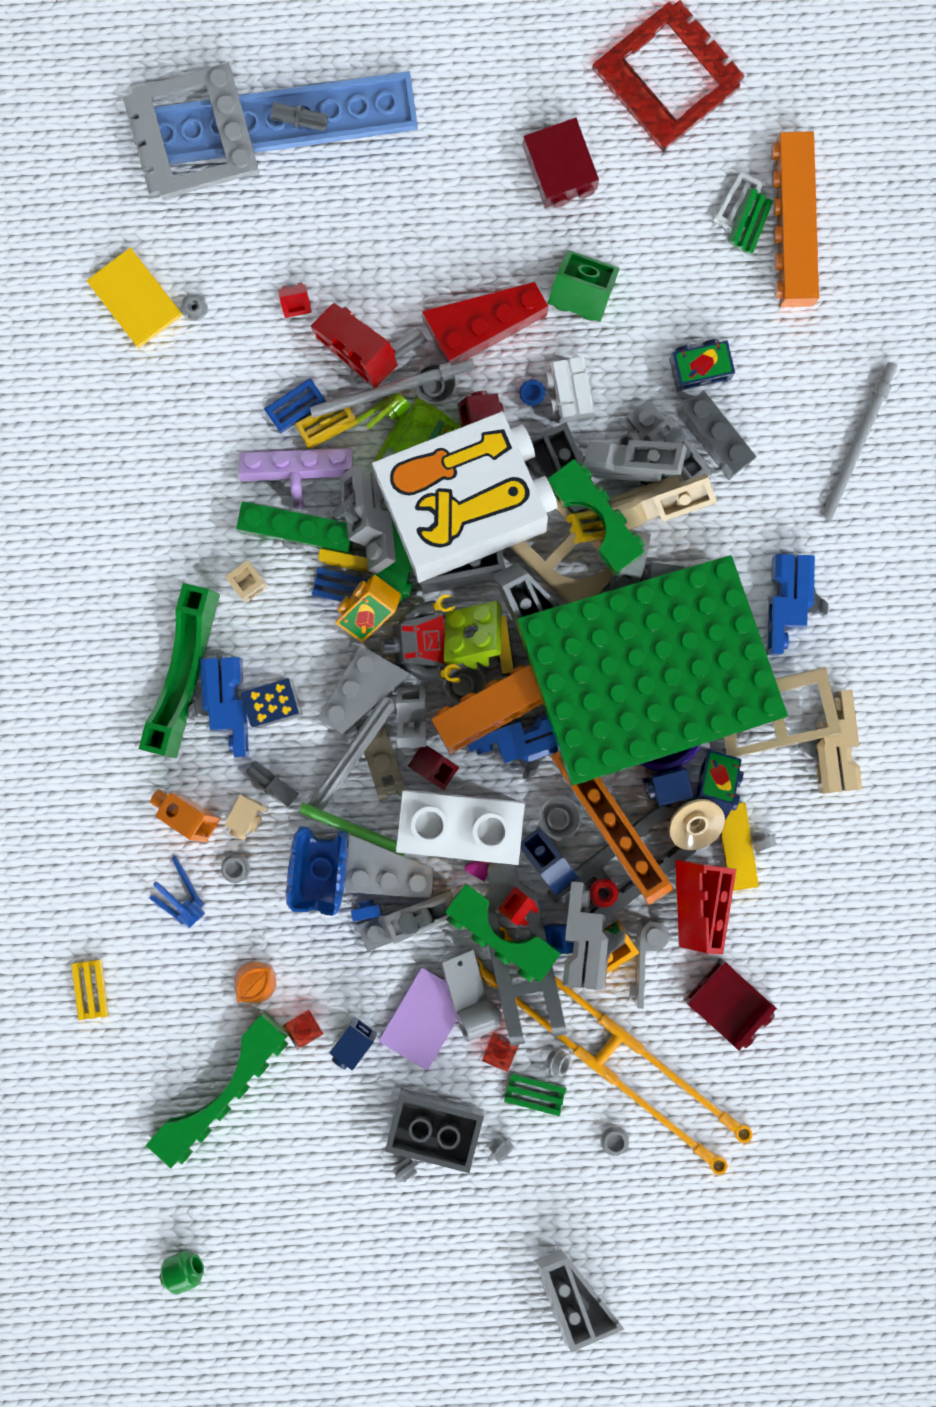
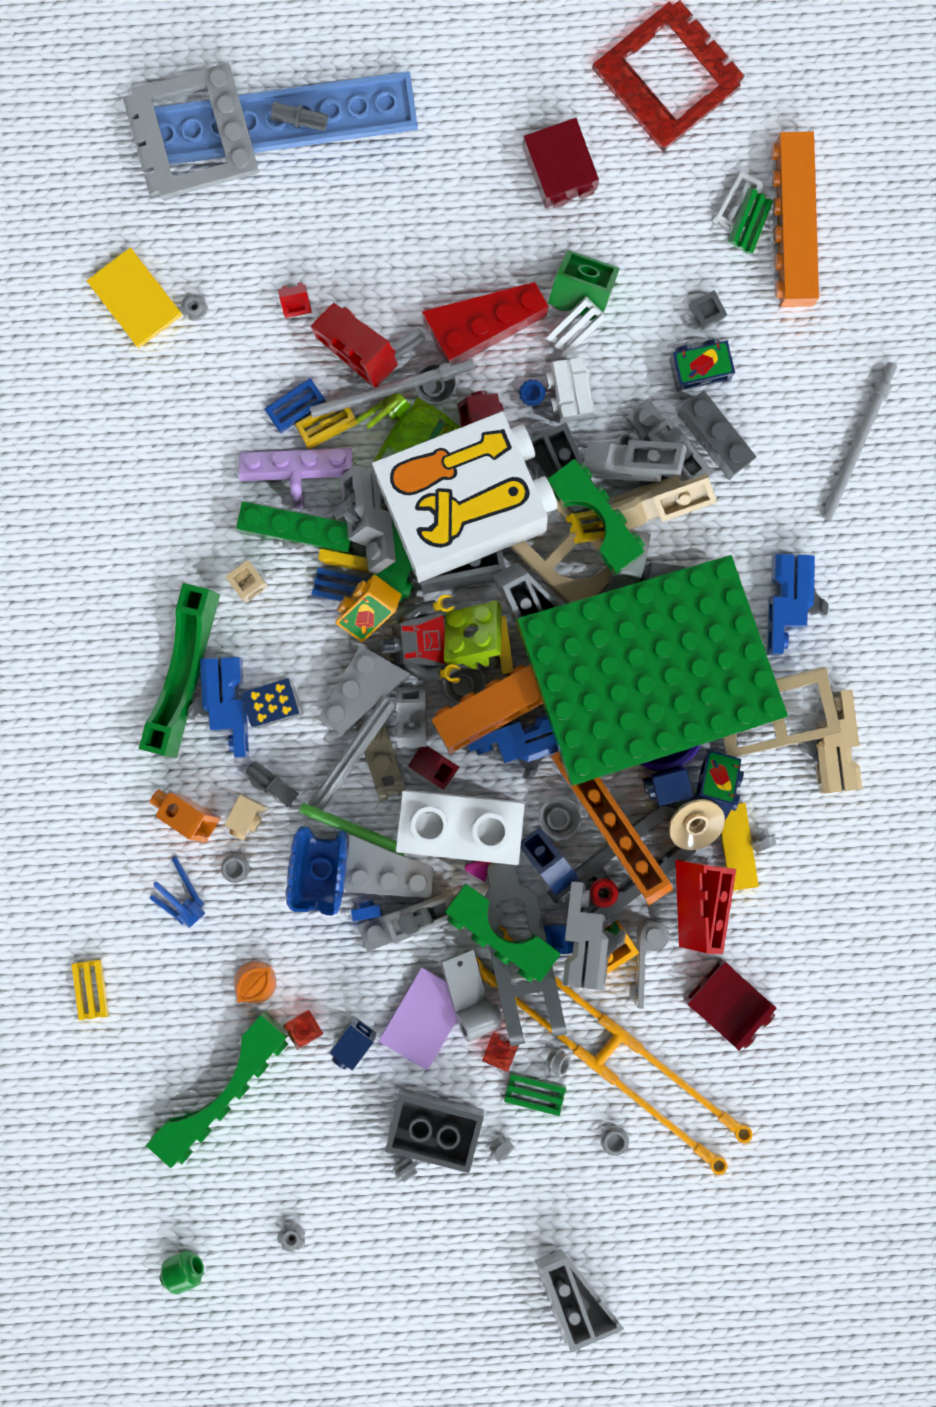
red tile [498,886,538,926] -> none
none -> light grey plate [277,1223,305,1252]
none -> white tile [546,296,606,357]
none -> dark grey plate [688,290,728,330]

